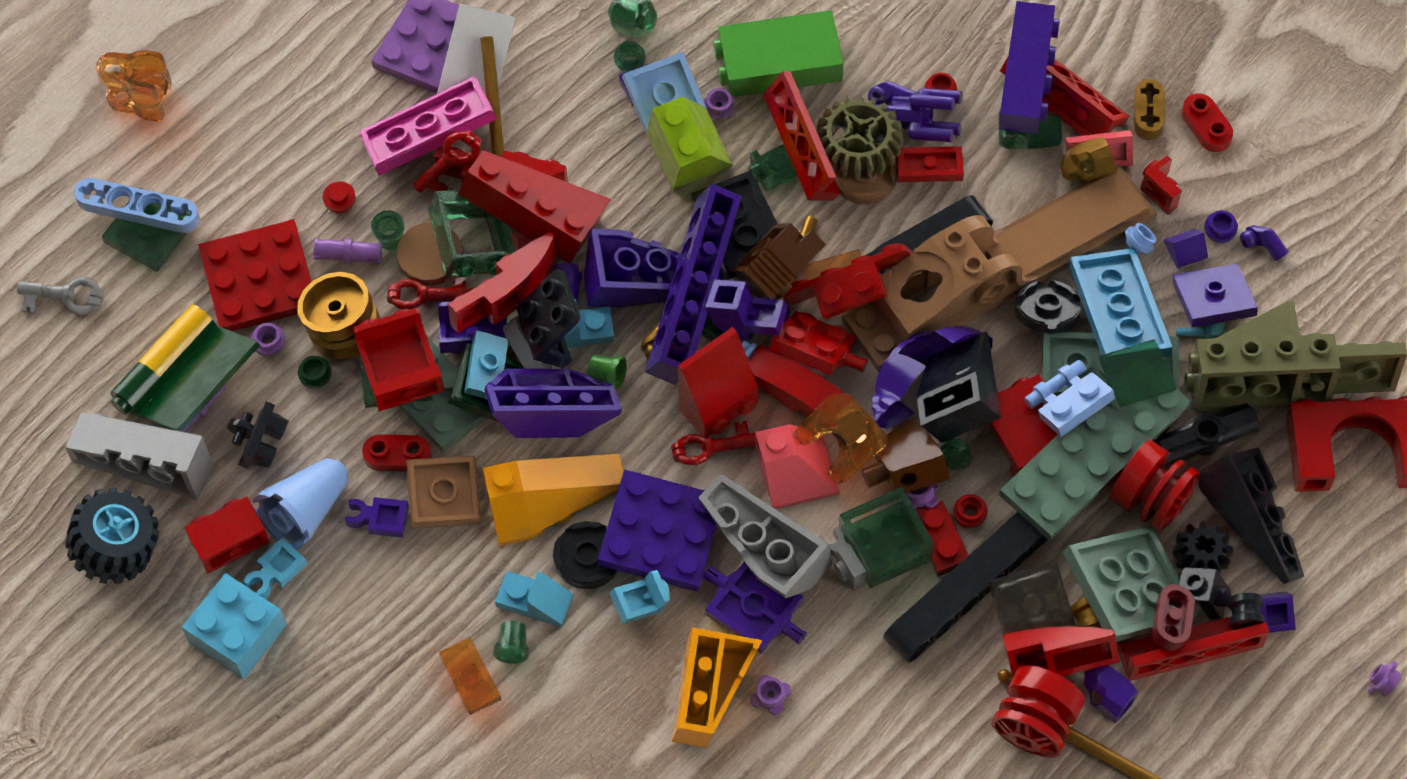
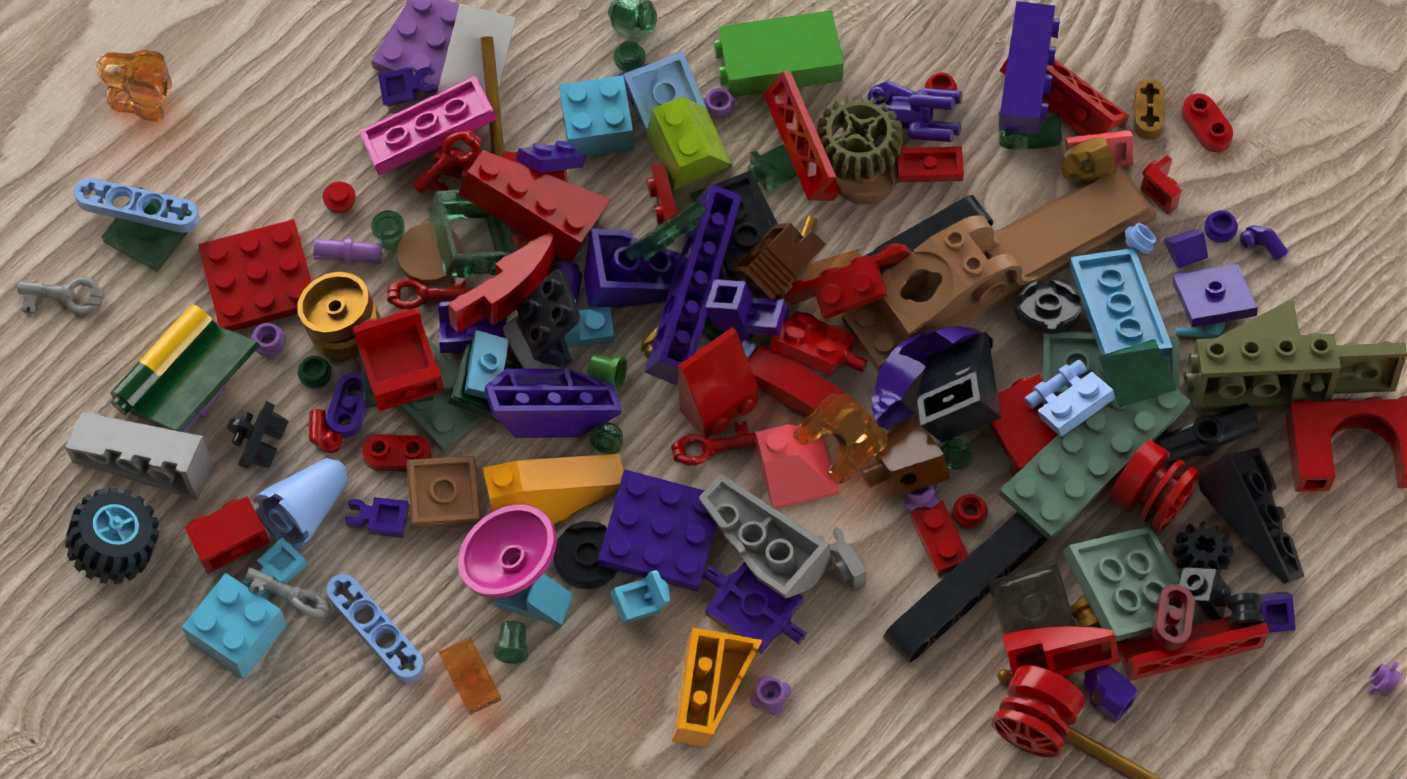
clear green piece [839,487,934,589] -> none
none -> light grey piece [244,567,331,619]
none -> red arm [308,409,342,453]
none -> light blue beam [326,574,425,684]
none -> dark purple plate [327,372,372,438]
none -> dark purple plate [378,67,438,107]
none -> dark pink dish [458,504,557,598]
none -> dark purple plate [516,141,586,173]
none -> medium azure brick [559,75,634,157]
none -> clear green plate [590,422,623,454]
none -> clear green plate [623,200,706,261]
none -> red plate [647,162,679,237]

